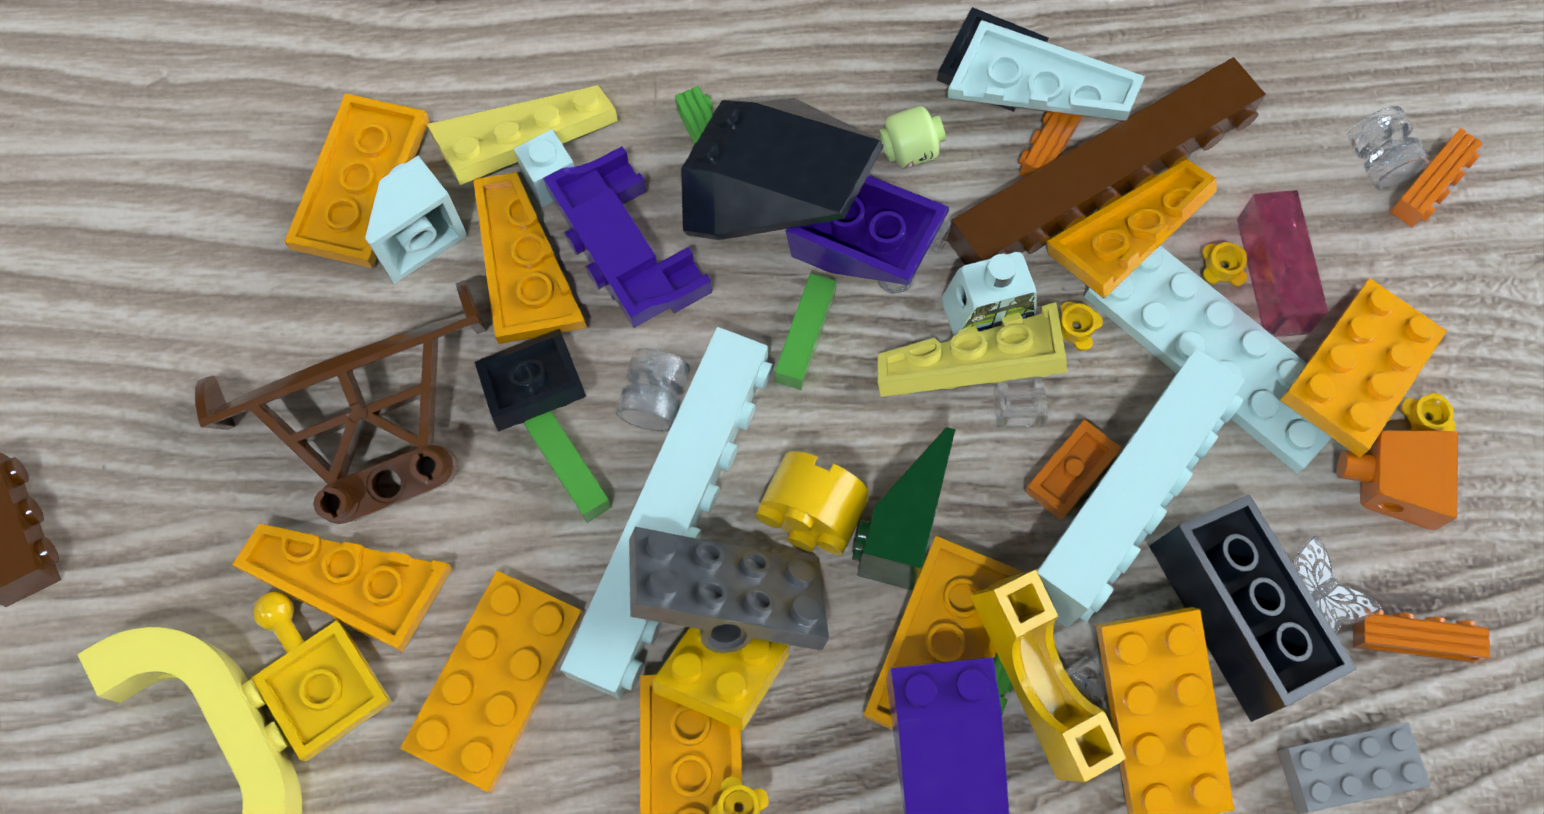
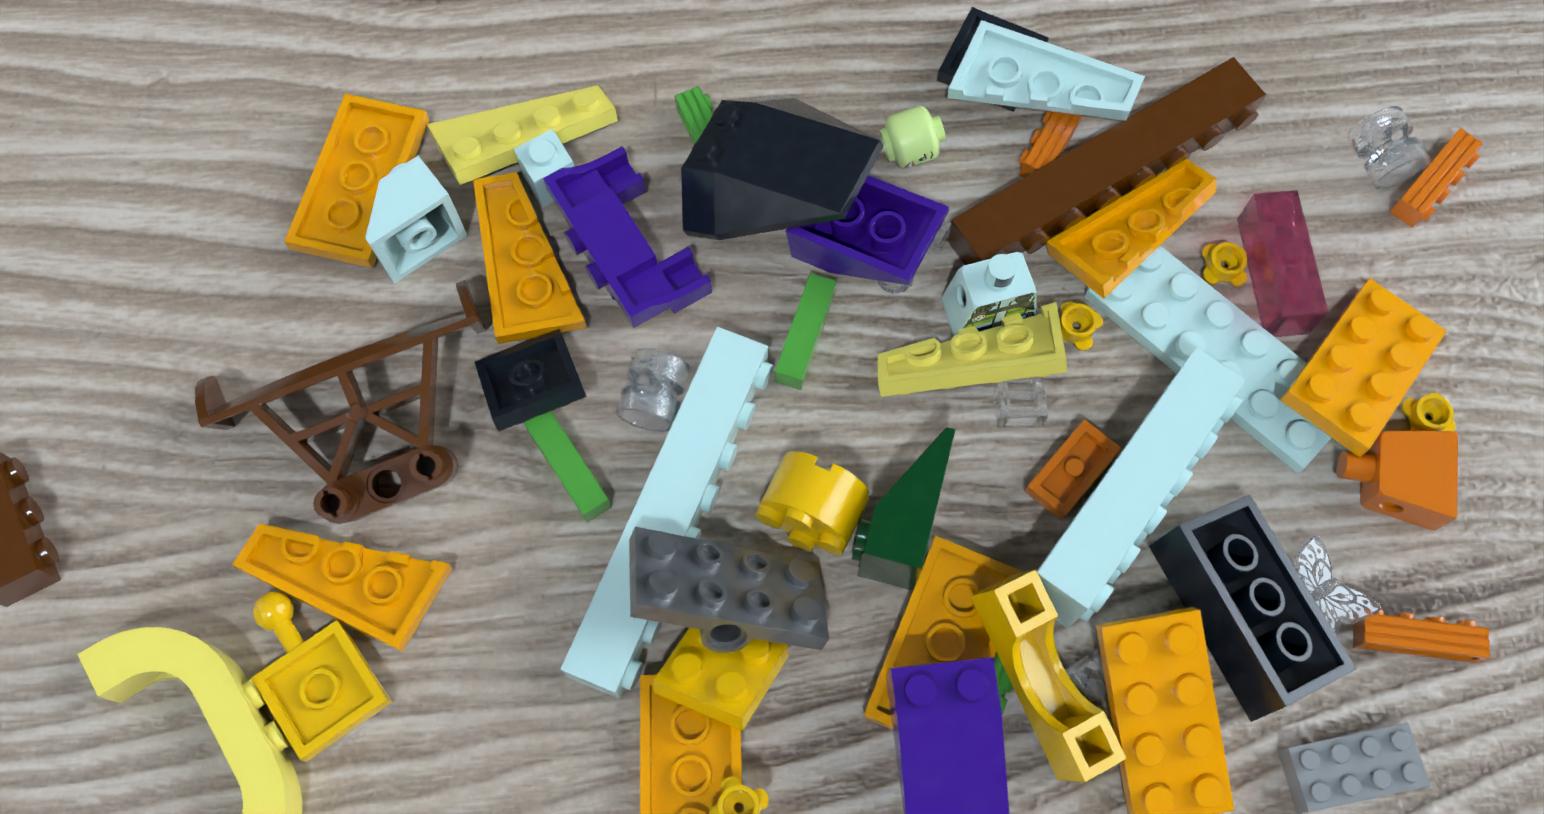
light orange plate [400,570,584,794] -> none

